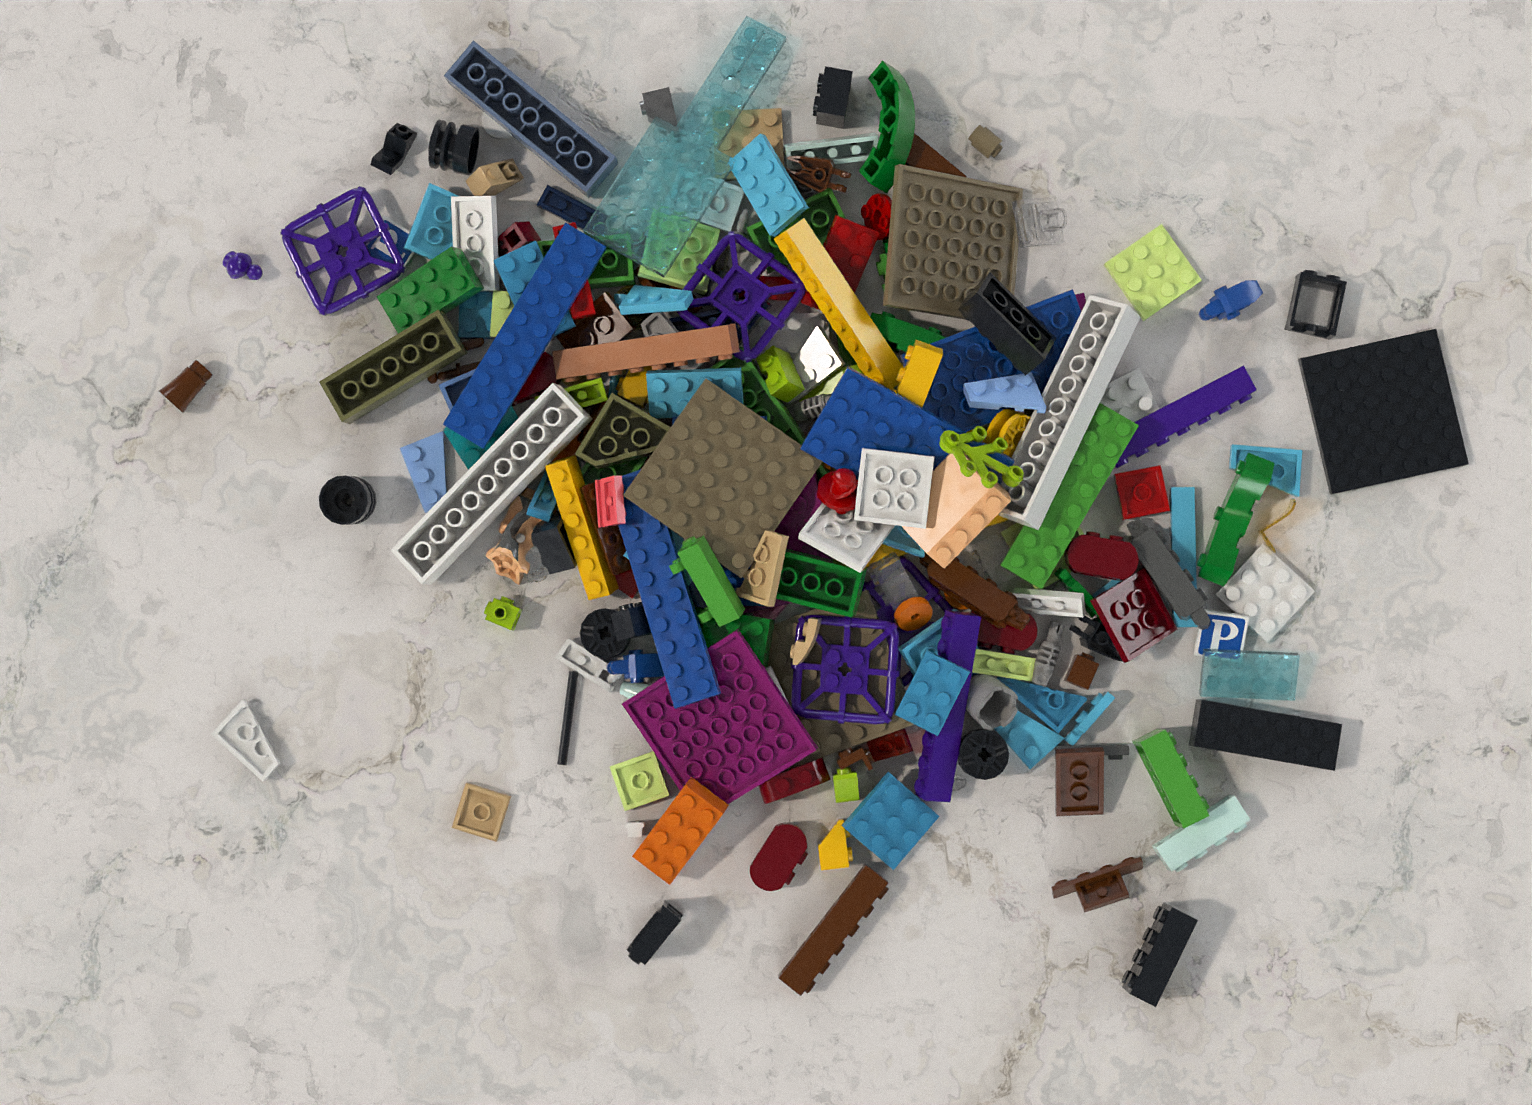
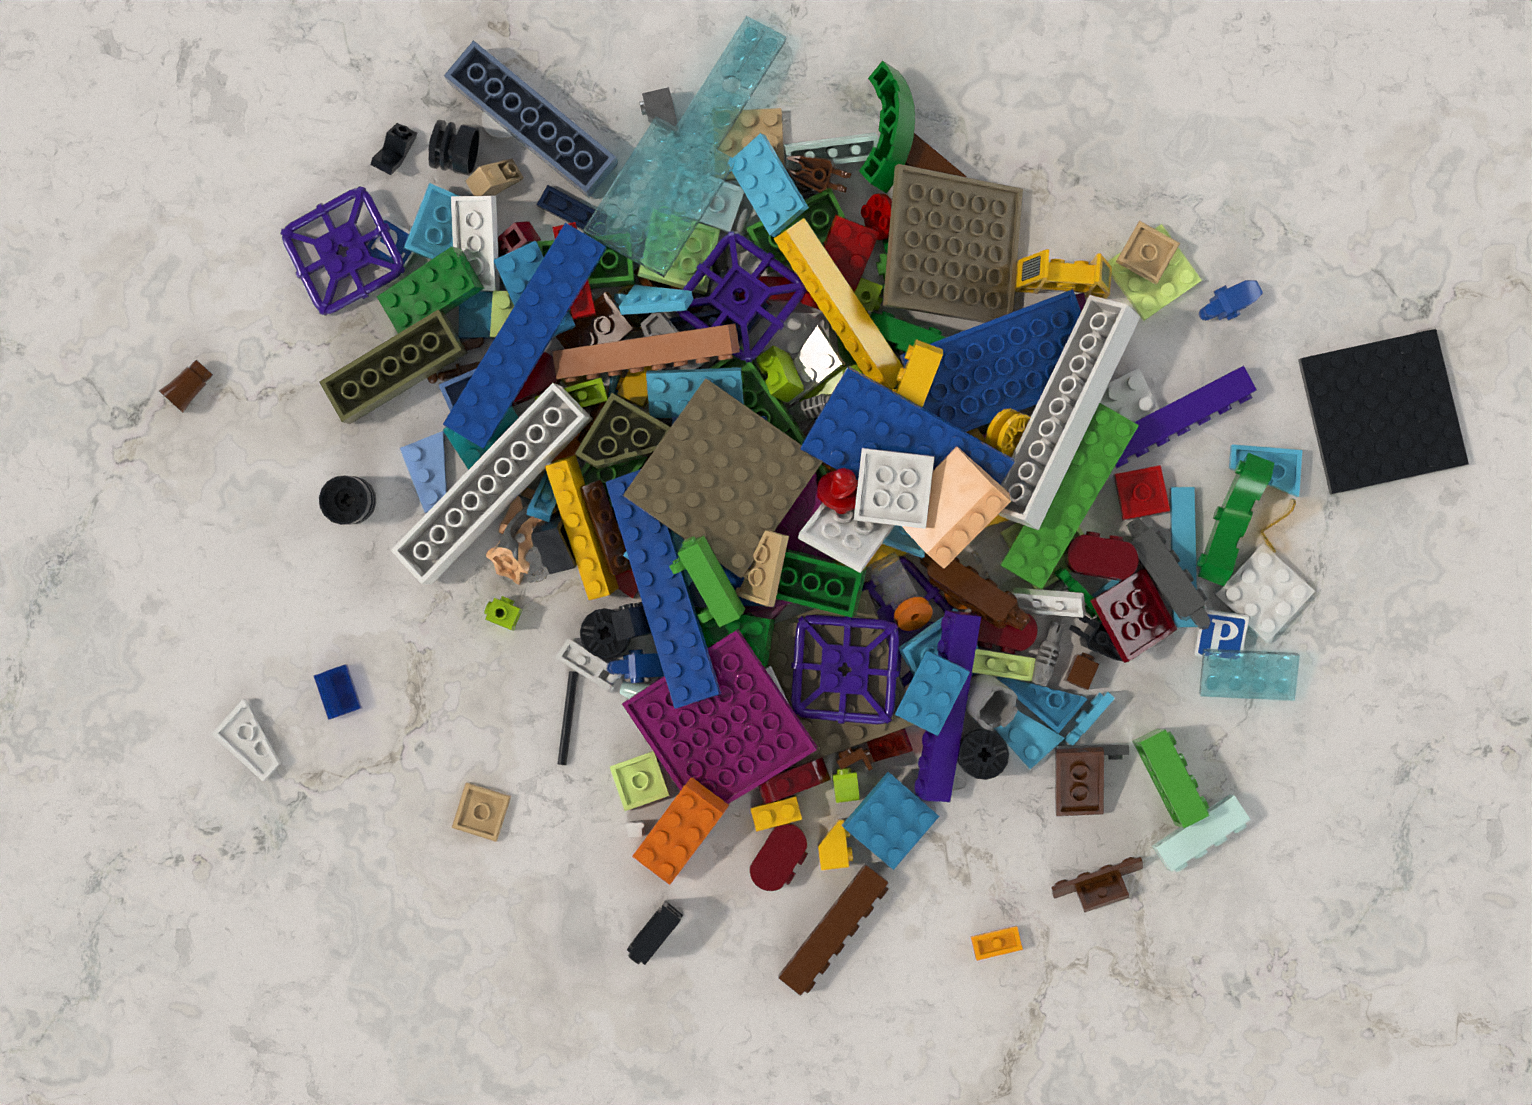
dark purple animal [223,251,263,280] -> none
coral plate [595,476,626,528] -> none
tan slope [790,617,822,665] -> none
black brick [813,66,853,129] -> none
lime plant [939,426,1024,488] -> none
black slope [958,272,1056,376] -> none
light blue wing [963,372,1047,414] -> none
dark tan brick [968,125,1003,159] -> none
clear plate [1012,197,1067,248] -> none
black brick [1122,902,1198,1007] -> none
black brick [1189,699,1342,771] -> none
window [1284,270,1347,340] -> none
none -> clear blue plate [313,664,362,720]
none -> yellow brick [750,795,802,832]
none -> lime brick [855,277,883,316]
none -> light orange plate [970,926,1023,961]
none -> yellow wedge [1015,249,1112,299]
none -> tan tile [1116,220,1180,285]

